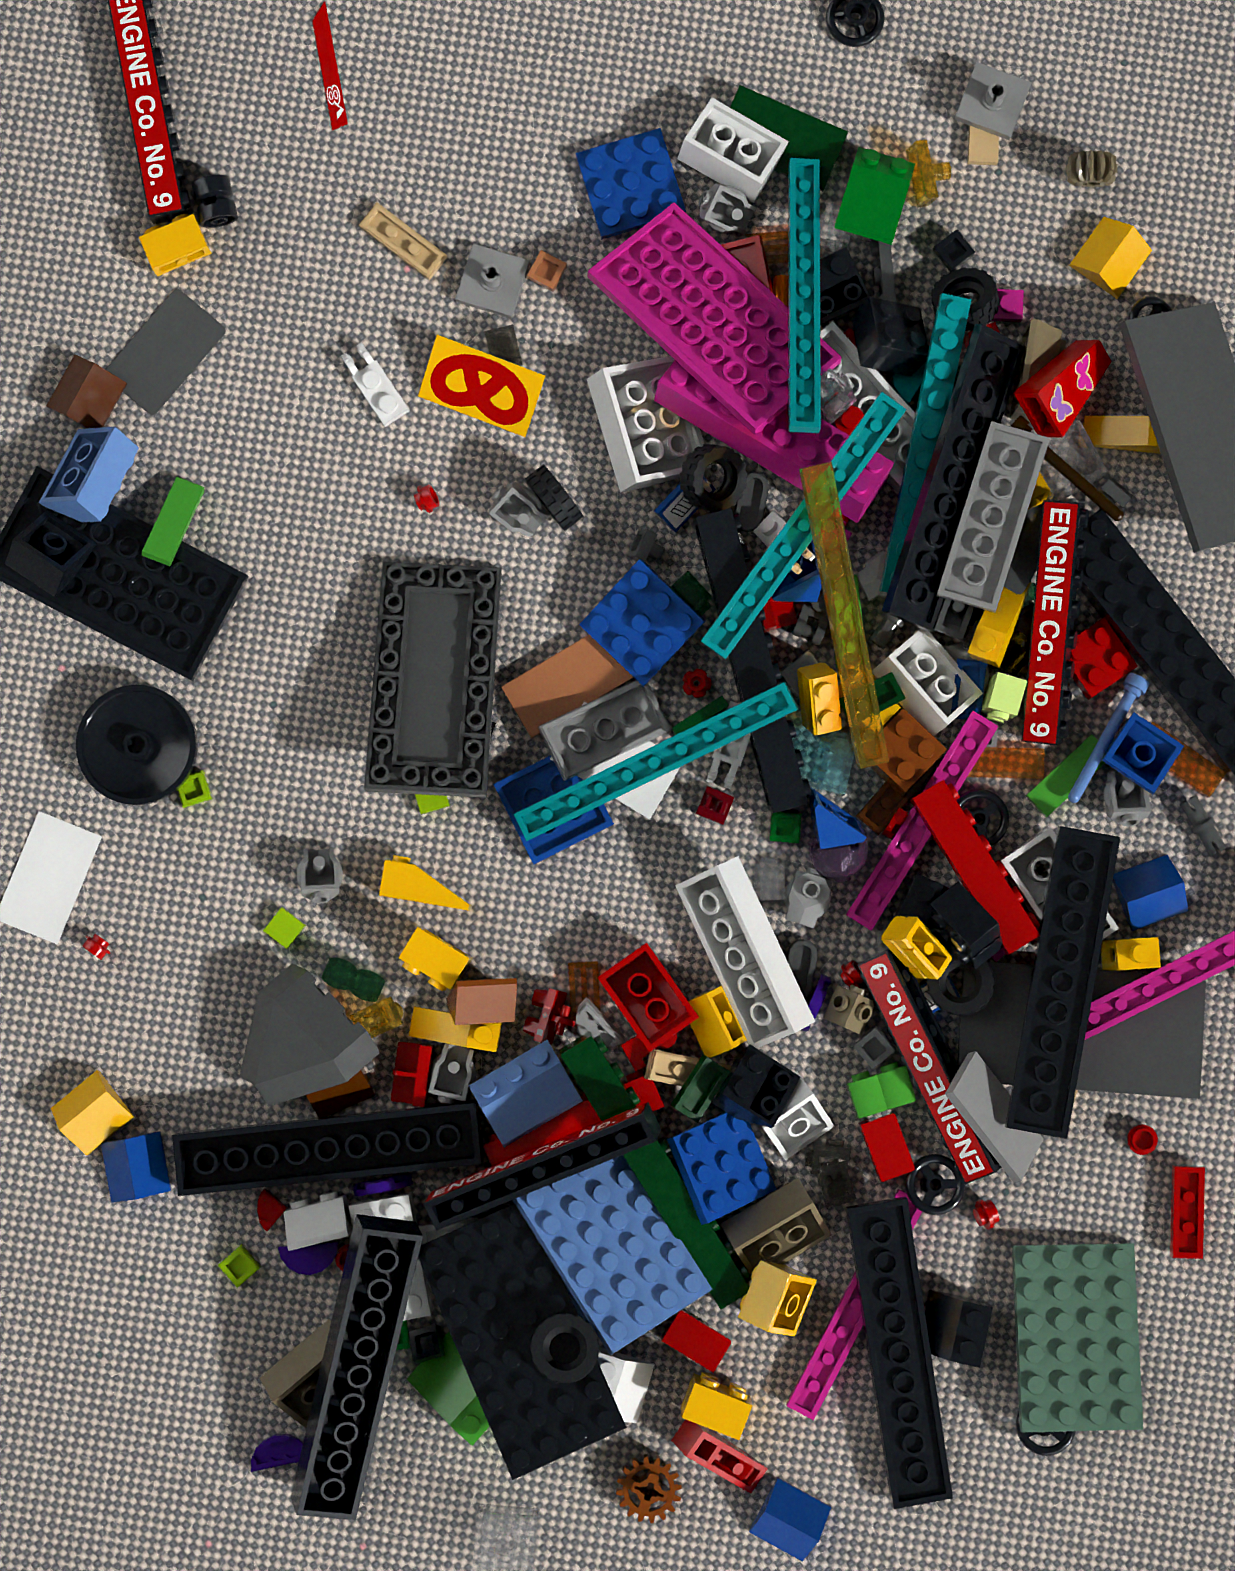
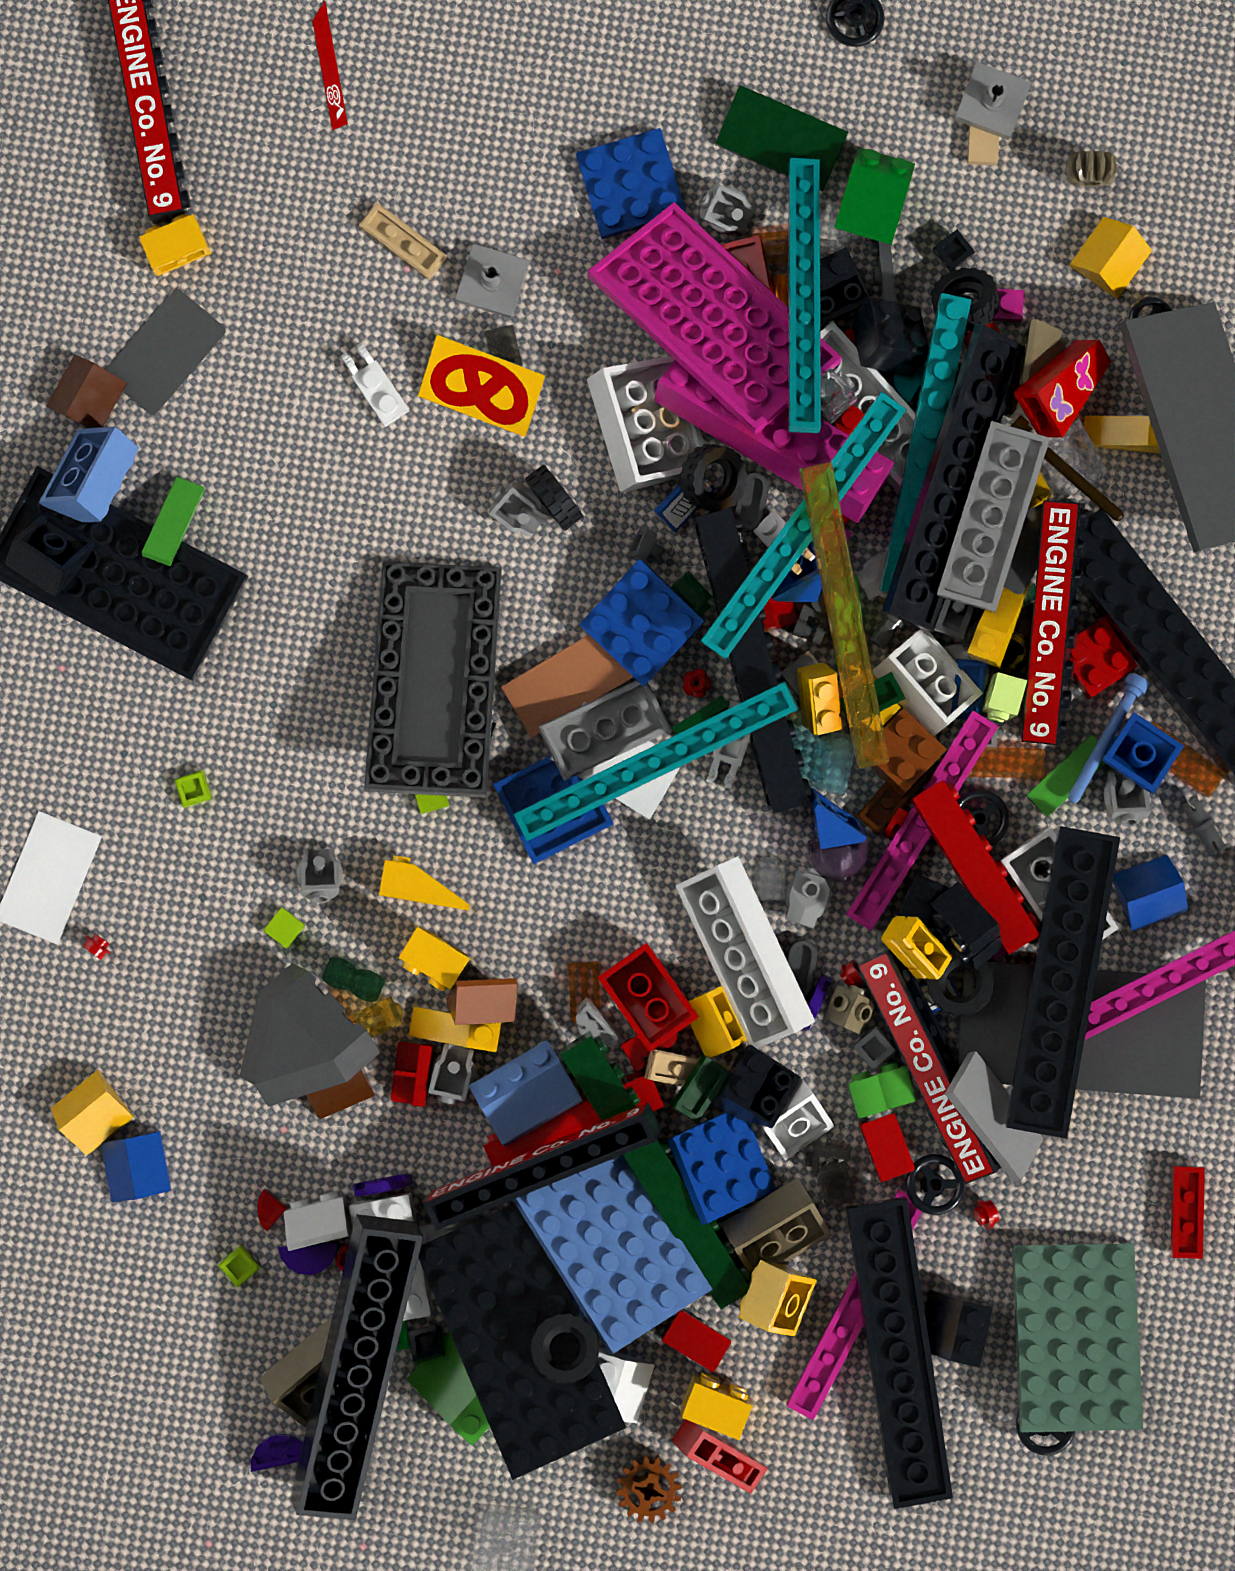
black dish [76,685,198,805] -> none
black brick [172,1101,483,1196] -> none
black wheel [191,175,238,228] -> none
red plate [414,484,440,513] -> none
red hips [523,988,576,1045] -> none
nougat plate [527,250,567,292] -> none
white slope [677,98,789,203] -> none
dark red tile [696,786,735,825] -> none
blue slope [749,1477,831,1562] -> none
green tile [769,812,802,844] -> none
clear yellow tile [906,140,951,208] -> none
yellow torso [1100,937,1161,971] -> none
dark grey tile [1101,476,1133,508] -> none
red plate [1127,1124,1158,1155] -> none

